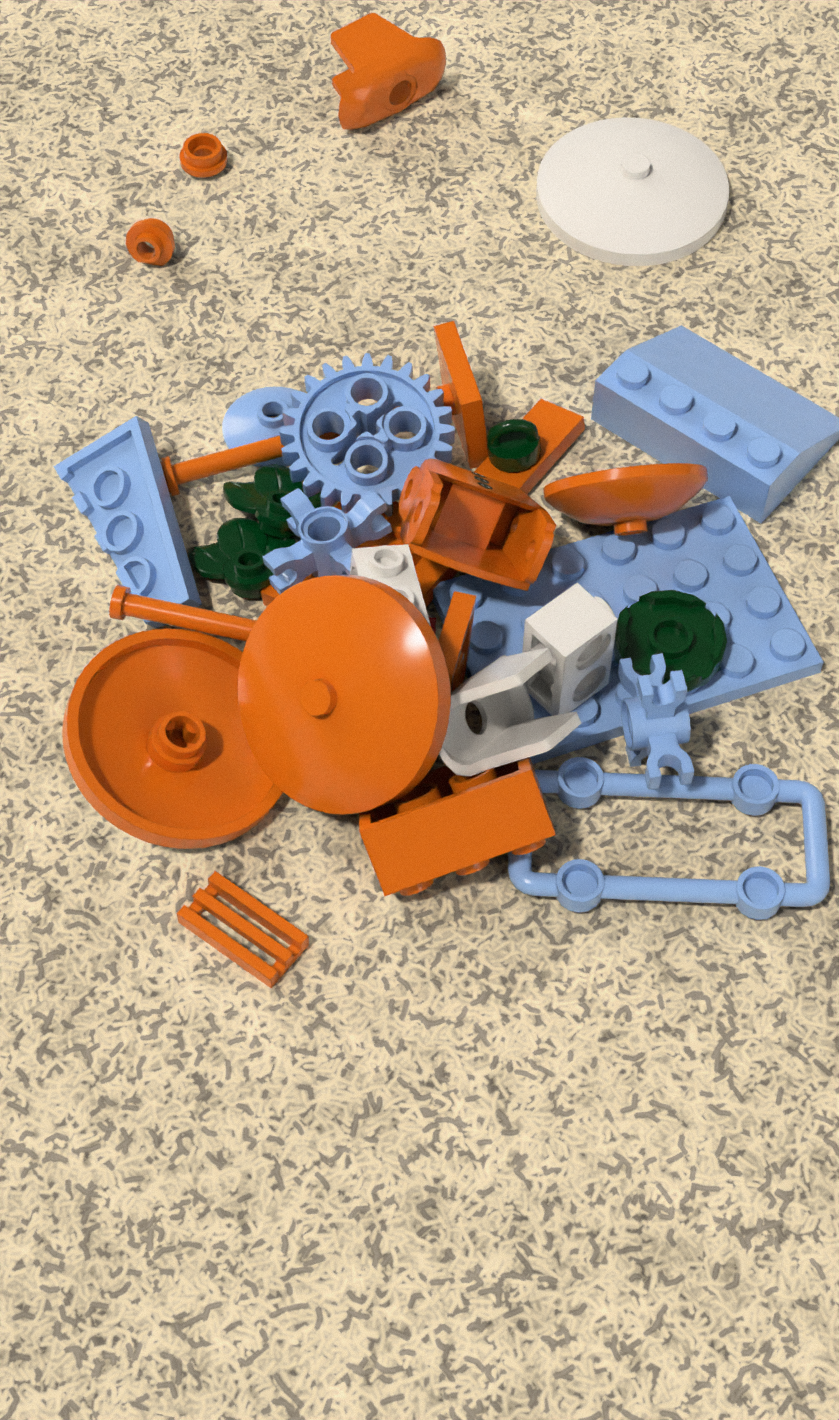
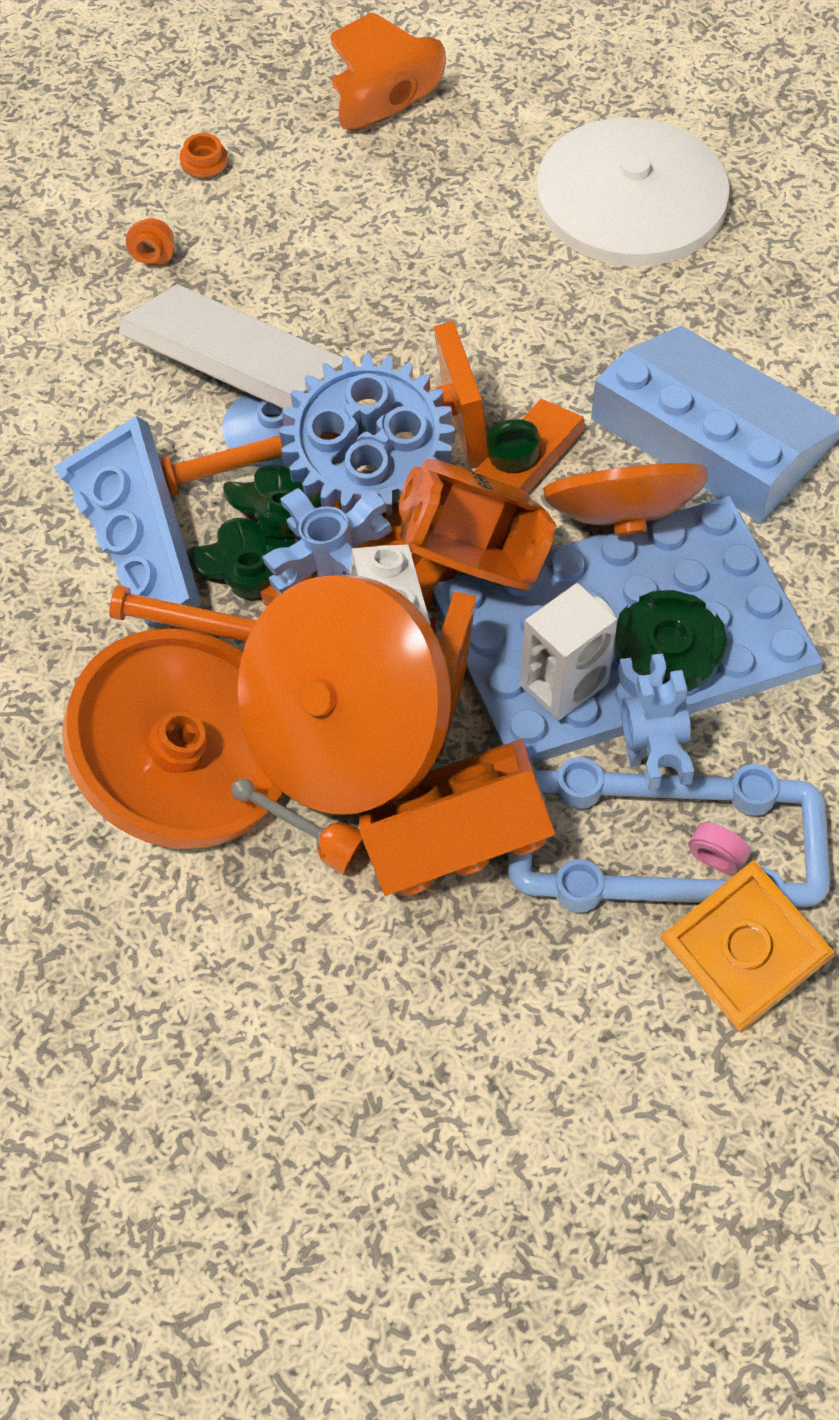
orange tile [177,871,309,988] -> none
white piece [438,648,581,777] -> none
none -> white tile [119,284,343,409]
none -> hinge [231,778,363,875]
none -> light orange tile [660,860,835,1033]
none -> bright pink tile [688,822,751,875]

